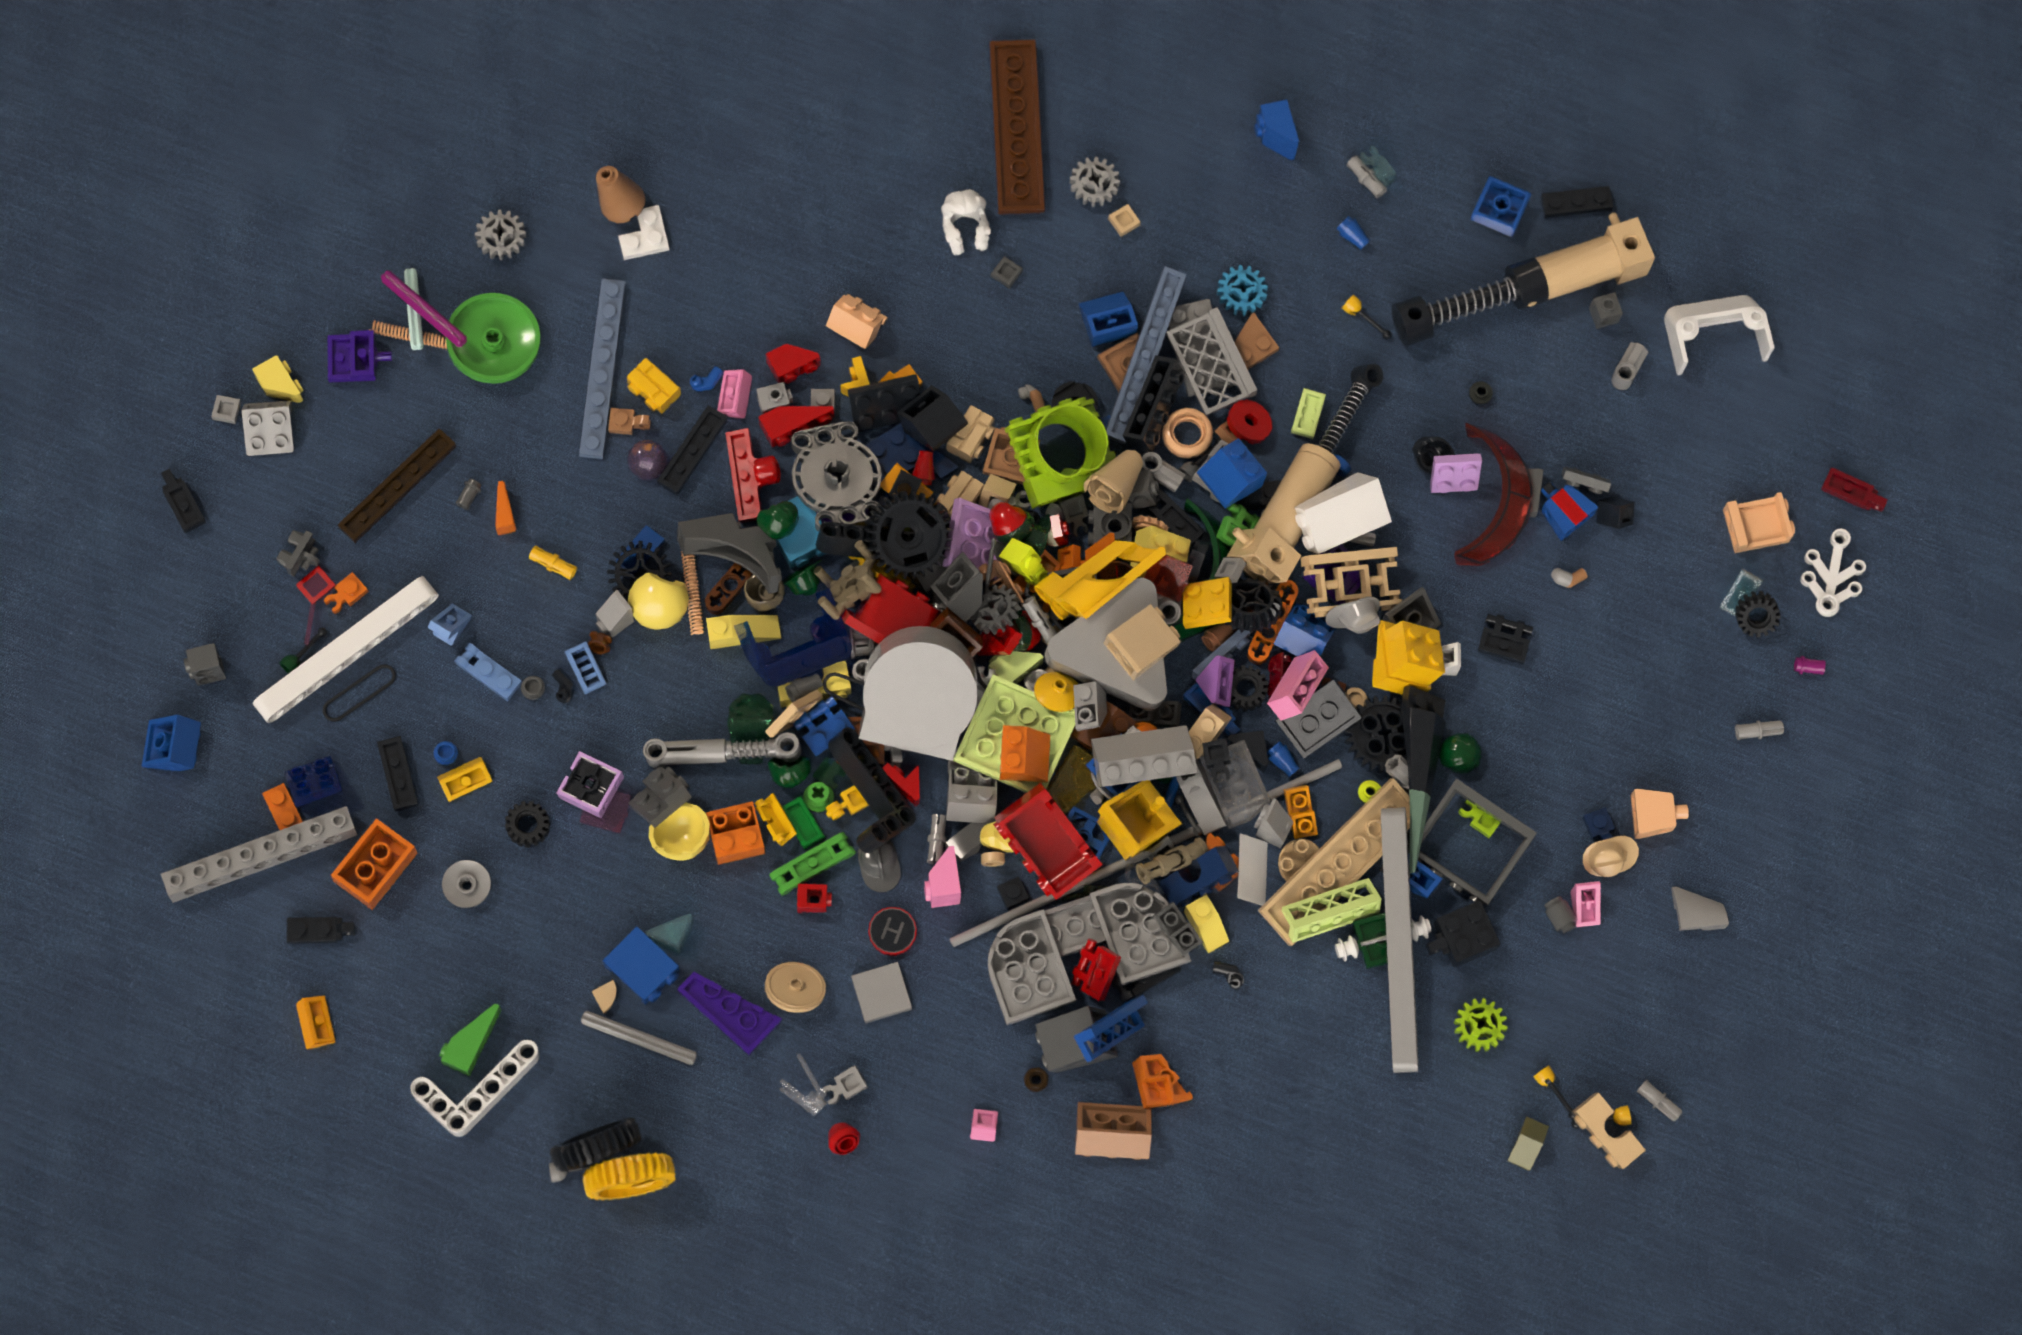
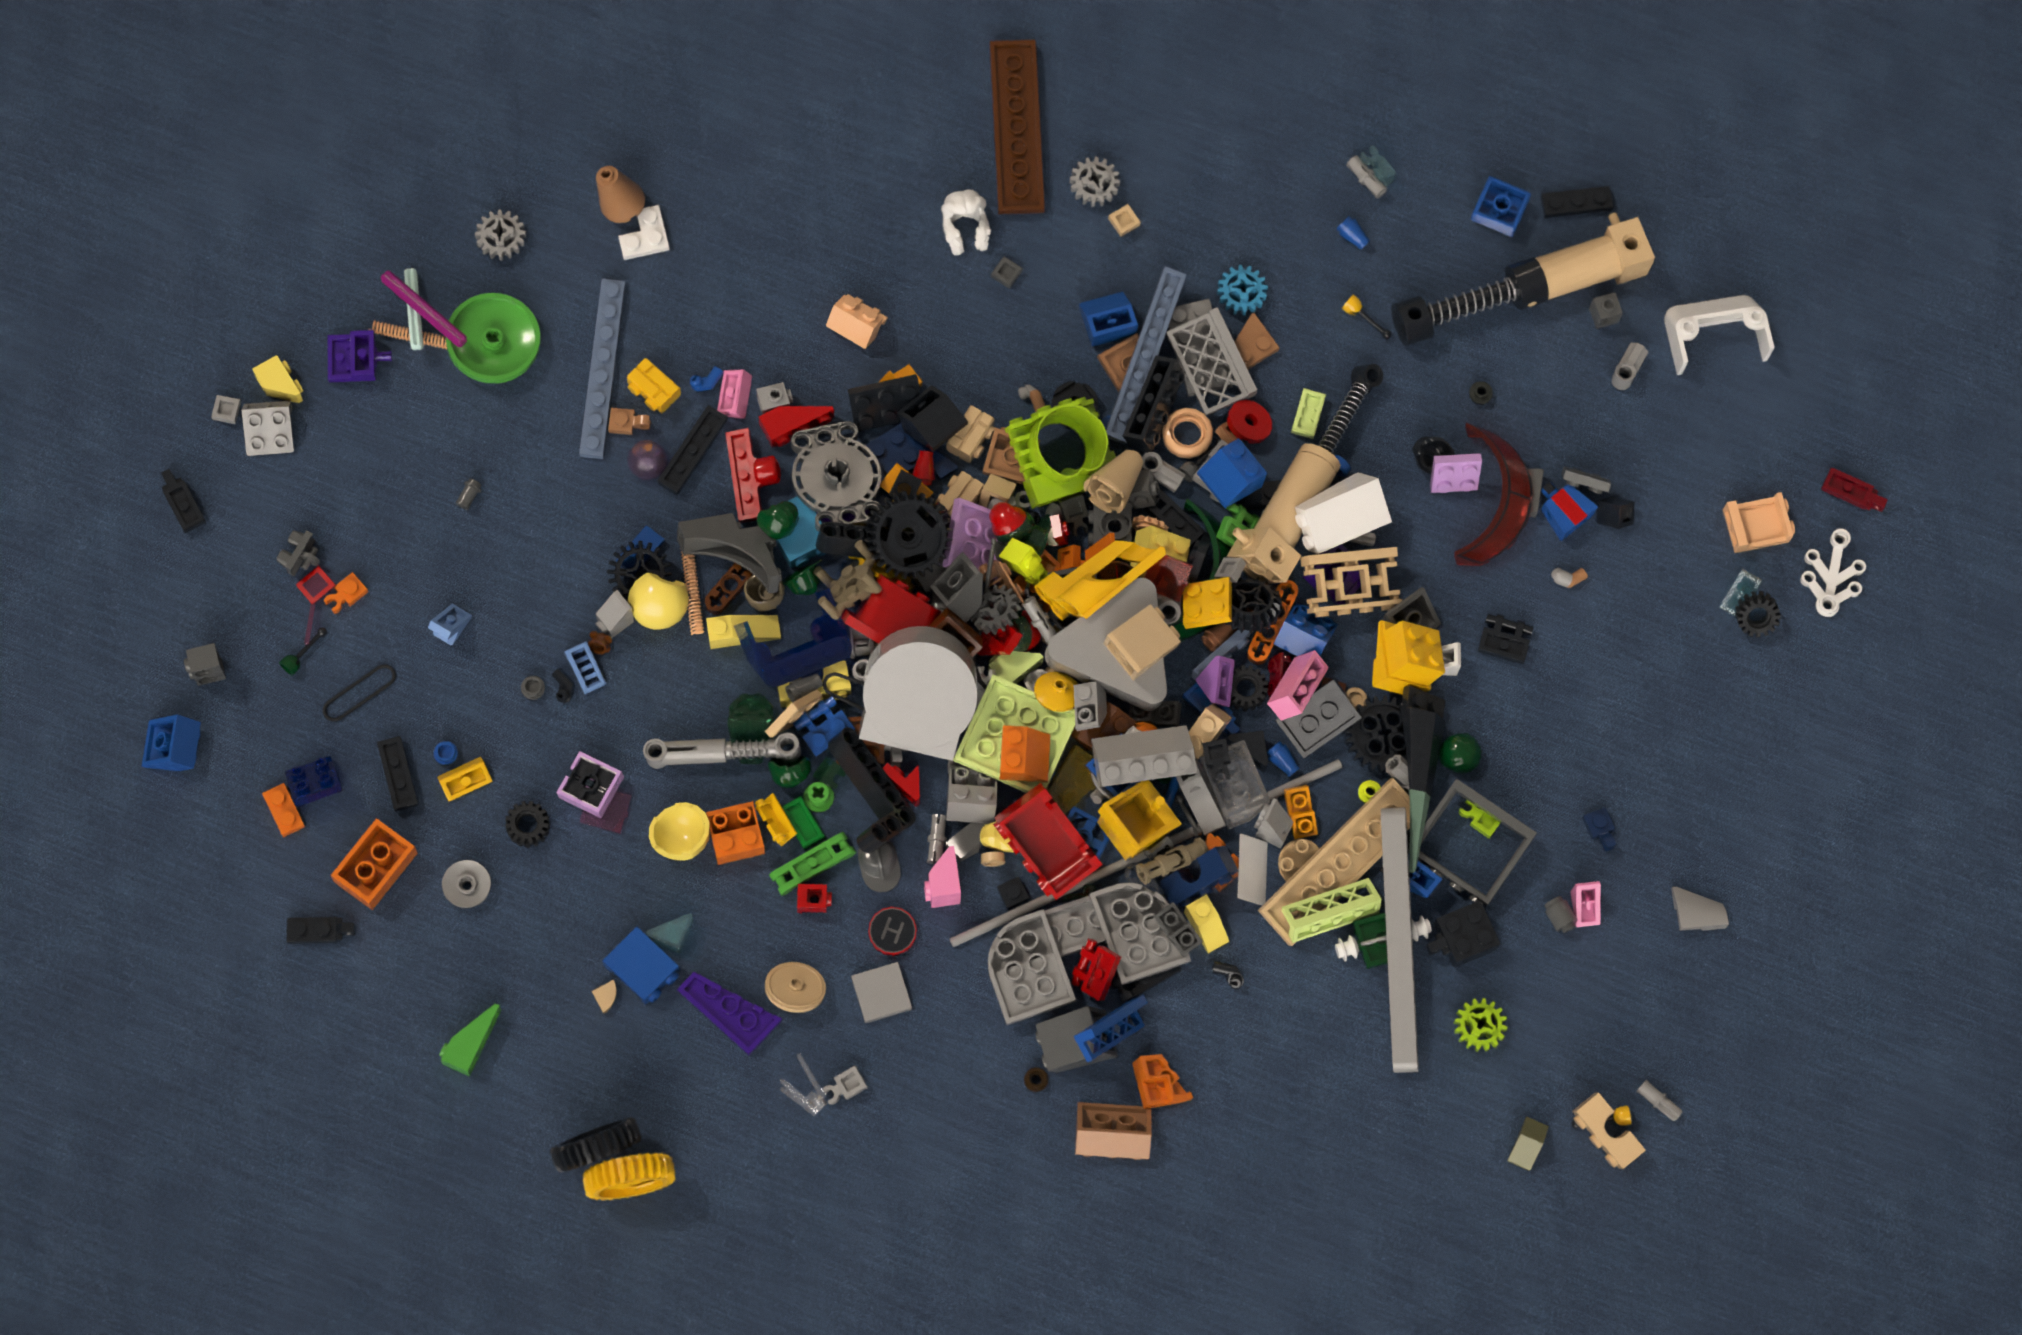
light grey brick [161,806,358,903] -> none
white beam [253,576,439,723] -> none
light orange slope [296,995,336,1049] -> none
dark brown plate [338,428,457,543] -> none
white beam [411,1040,540,1137] -> none
medium blue plate [454,643,522,702] -> none
orange slope [495,481,516,535] -> none
yellow pin [529,545,578,580] -> none
light grey hinge [549,1159,608,1183] -> none
light grey axle [581,1011,697,1065] -> none
dark grey plate [628,766,691,828] -> none
red slope [766,343,820,384] -> none
light grey plate [811,389,834,408] -> none
yellow plate [826,785,869,821] -> none
red cone [828,1123,860,1155] -> none
yellow slope [840,356,869,397] -> none
bright pink slope [970,1109,998,1142] -> none
blue slope [1254,99,1299,160] -> none
light grey piece [1325,597,1380,634] -> none
hinge [1533,1065,1576,1119] -> none
tan piece [1583,835,1639,877] -> none
light nougat torso [1631,789,1688,839] -> none
light grey axle [1735,720,1784,740] -> none
magenta pin [1794,656,1826,675] -> none

